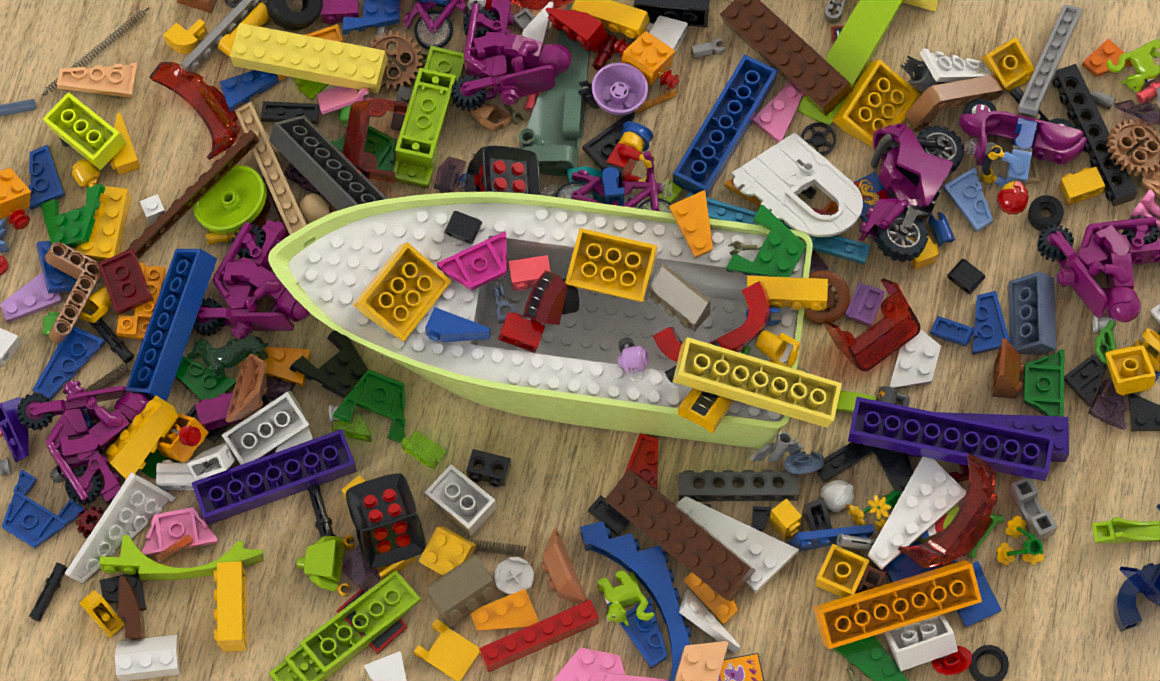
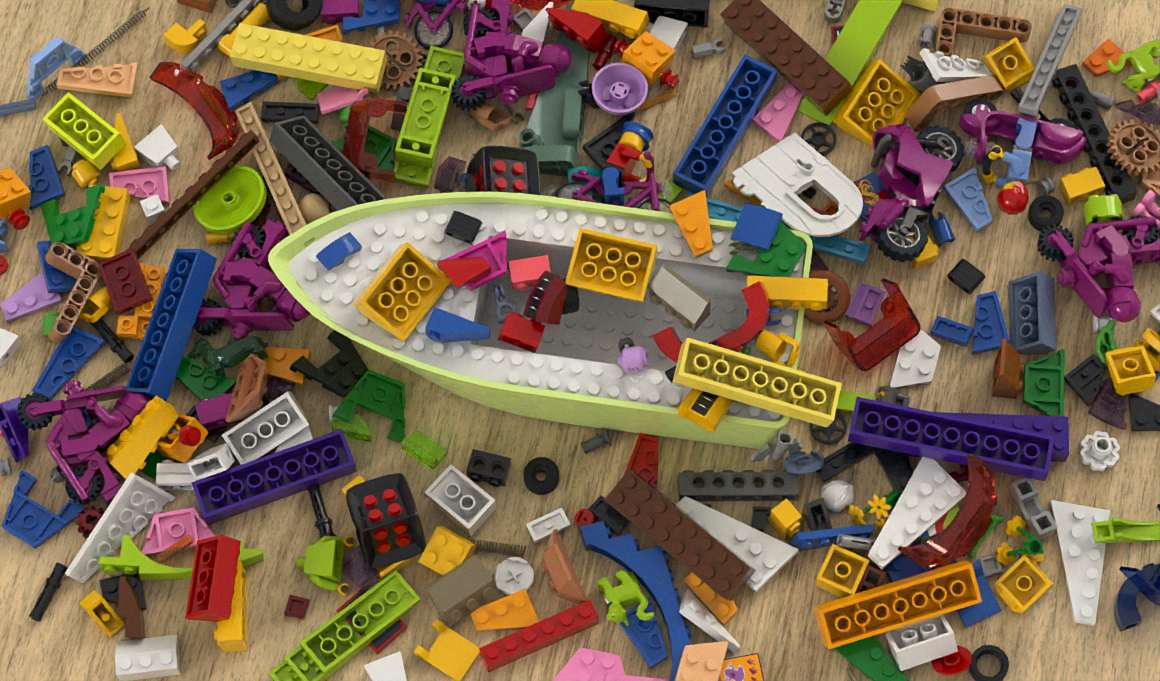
none -> light blue wing [27,36,86,100]
none -> light grey bar [57,145,80,177]
none -> bright pink wing [109,166,170,204]
none -> white torso [134,124,181,171]
none -> red slope [185,534,241,622]
none -> dark red tile [284,595,310,620]
none -> blue slope [316,232,362,271]
none -> red slope [437,256,491,290]
none -> black tyre [524,457,559,495]
none -> white plate [526,507,571,543]
none -> red tile [575,509,596,528]
none -> dark grey pin [580,428,612,454]
none -> blue slope [730,203,783,250]
none -> black wheel [810,411,847,445]
none -> light grey bush [917,24,937,48]
none -> medium nougat beam [934,8,1032,57]
none -> light grey tile [977,553,1003,578]
none -> yellow slope [994,554,1055,613]
none -> light grey bush [1037,177,1055,195]
none -> white wing [1050,500,1110,626]
none -> white plant [1079,431,1120,472]
none -> lime brick [1083,194,1124,228]

